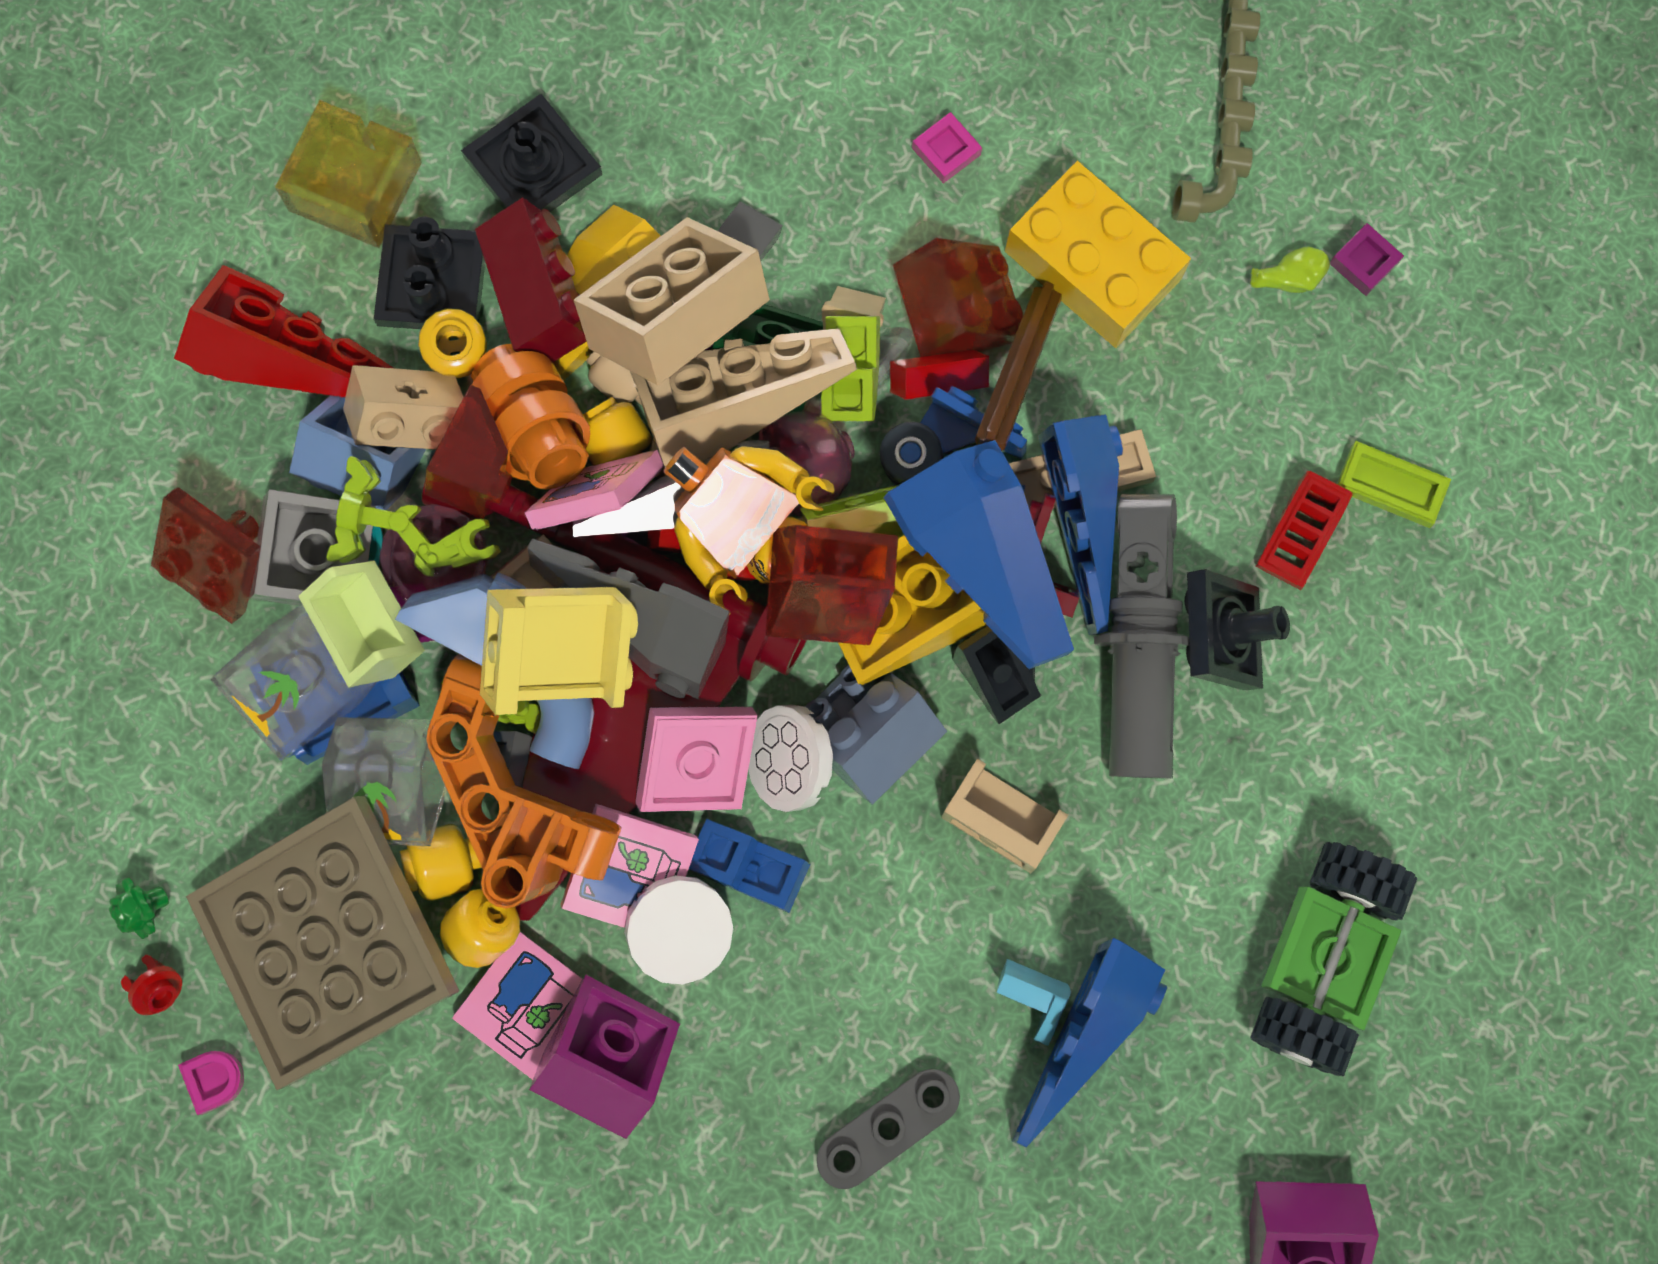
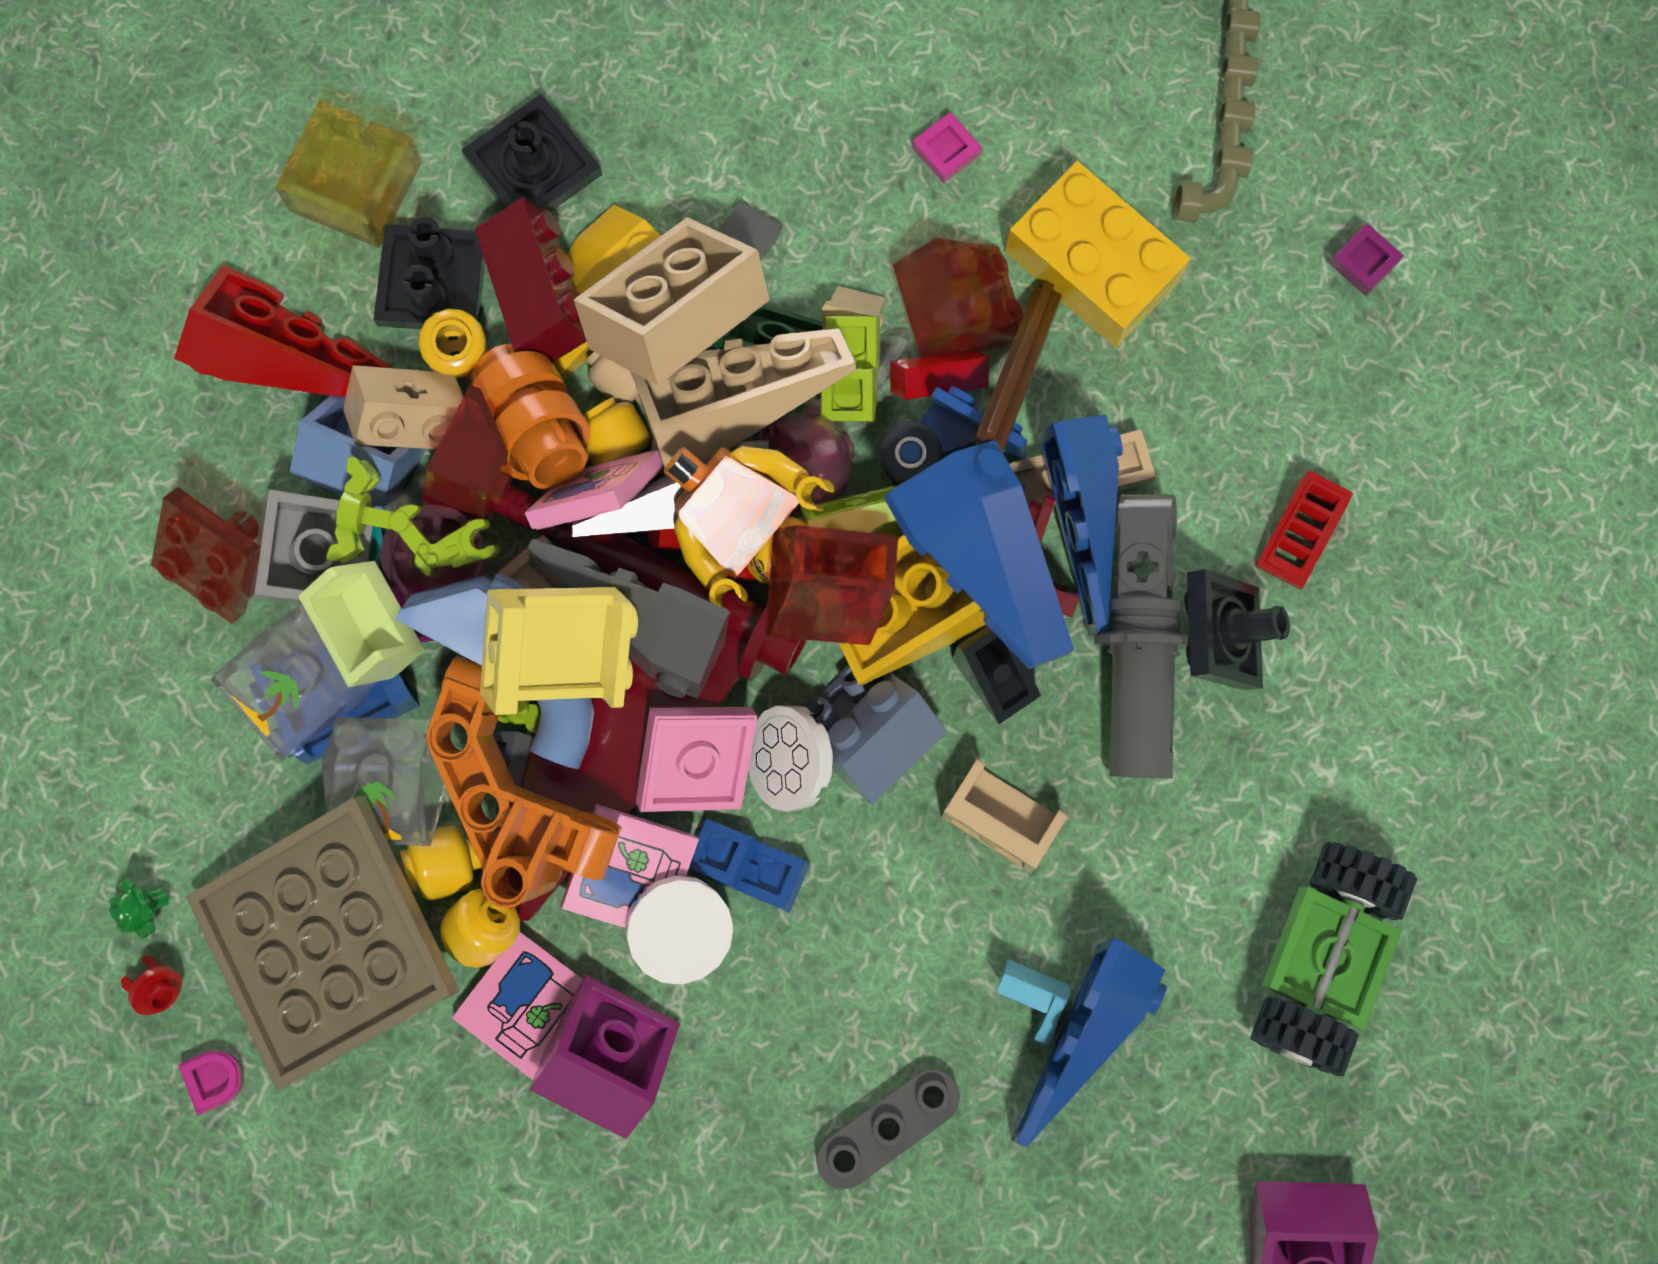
lime animal [1250,246,1330,293] -> none
lime tile [1337,441,1451,528] -> none

